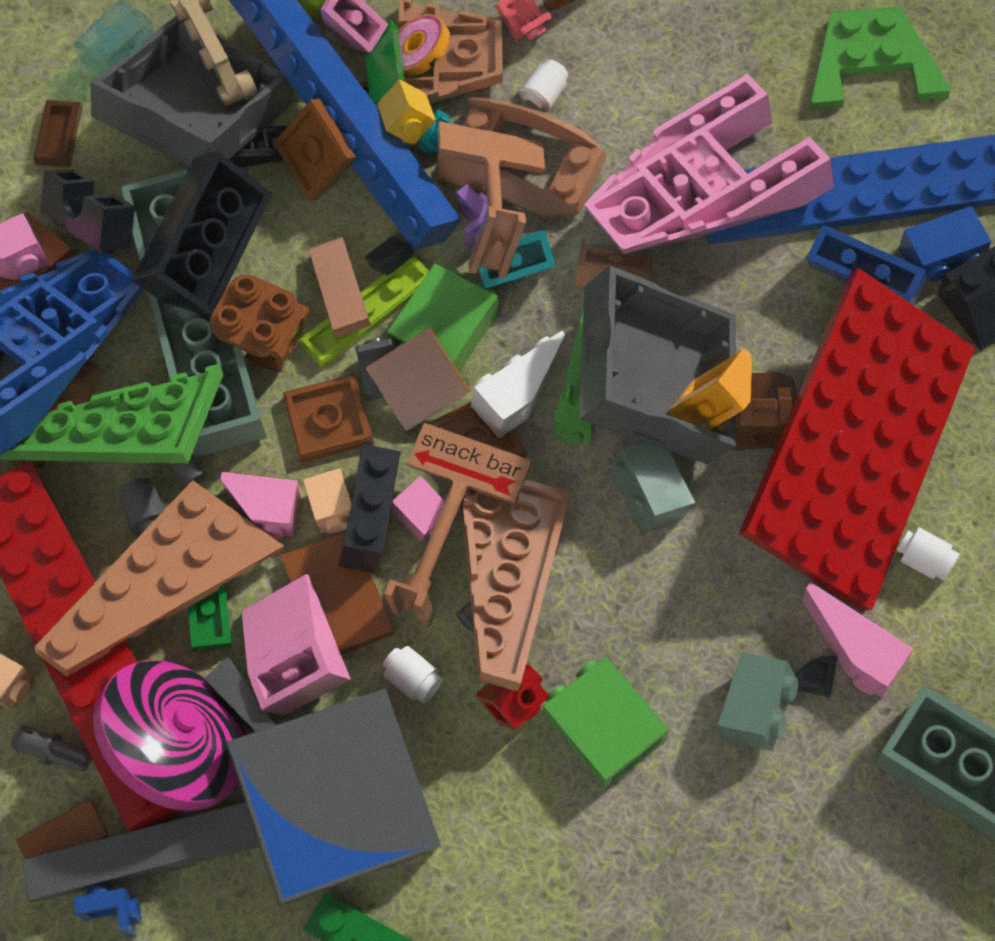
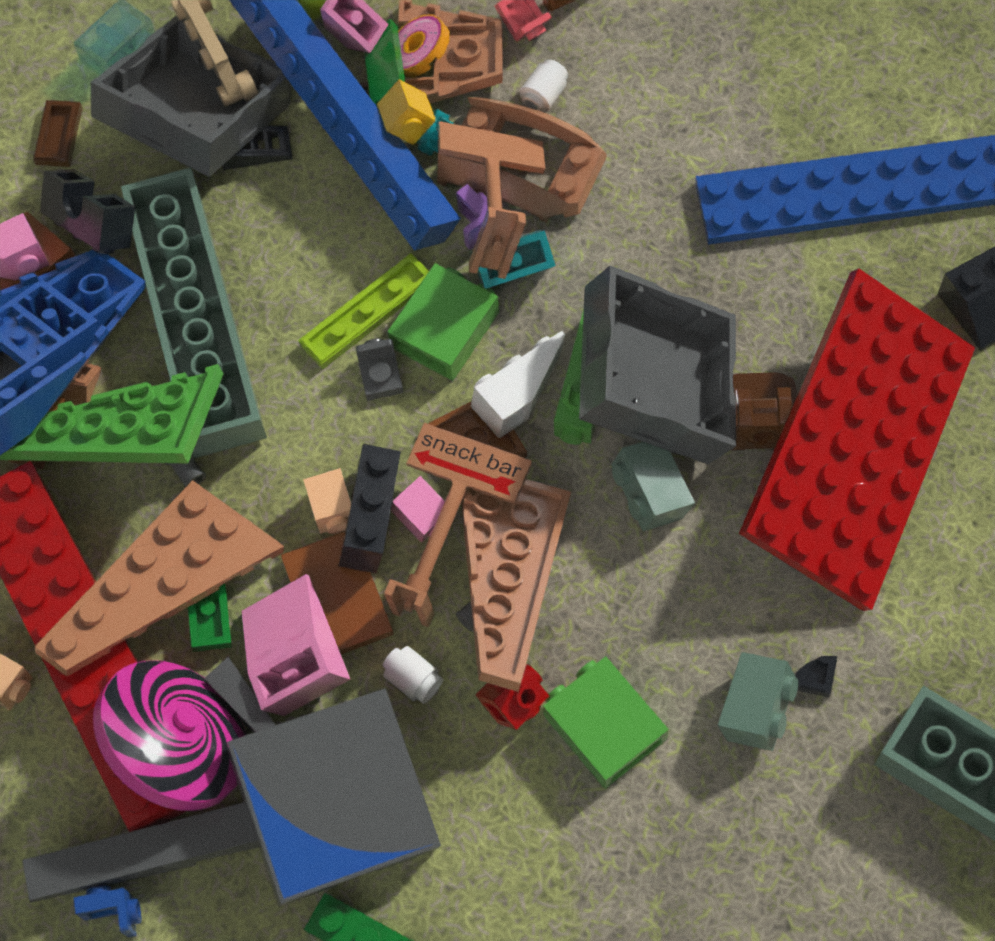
dark grey axle [11,725,92,772] -> none
dark orange tile [16,800,109,859] -> none
dark grey brick [119,478,164,536] -> none
black slope [131,151,273,317] -> none
dark orange piece [210,274,310,373] -> none
bright pink slope [220,472,302,540] -> none
dark orange tile [274,99,356,201] -> none
dark orange tile [283,374,374,463] -> none
nougat tile [309,237,371,338] -> none
black tile [365,236,414,276] -> none
dark orange tile [365,327,471,431] -> none
nougat slope [575,246,653,288] -> none
bright pink wedge [584,74,834,254] -> none
light orange tile [668,350,752,430] -> none
bright pink slope [802,582,913,698] -> none
blue brick [806,225,928,305] -> none
bright green wing [810,6,950,110] -> none
white brick [897,527,960,581] -> none
blue brick [899,206,991,281] -> none

